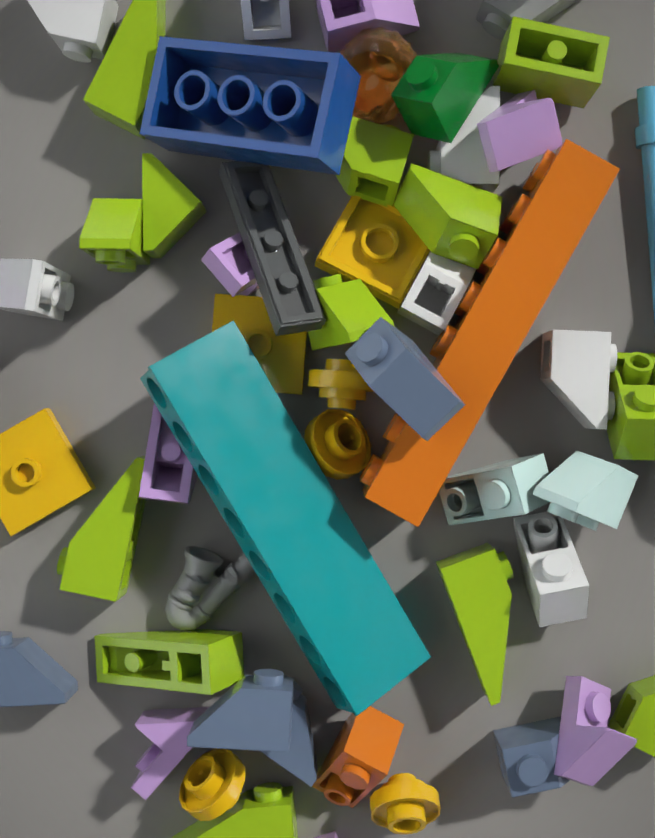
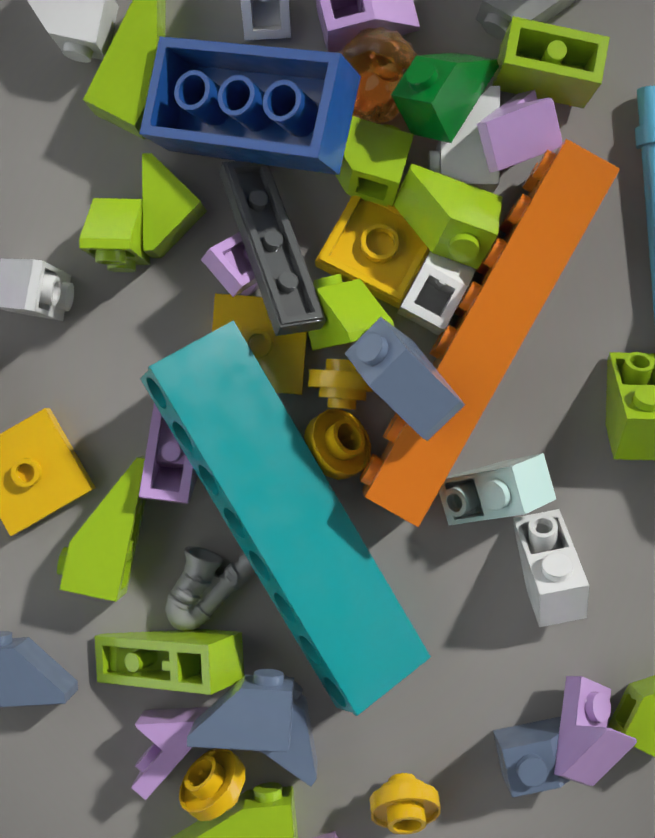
orange slope [312,706,404,808] -> none
lime slope [435,542,514,706] -> none
light aqua slope [533,451,638,531] -> none
white slope [540,329,617,430] -> none

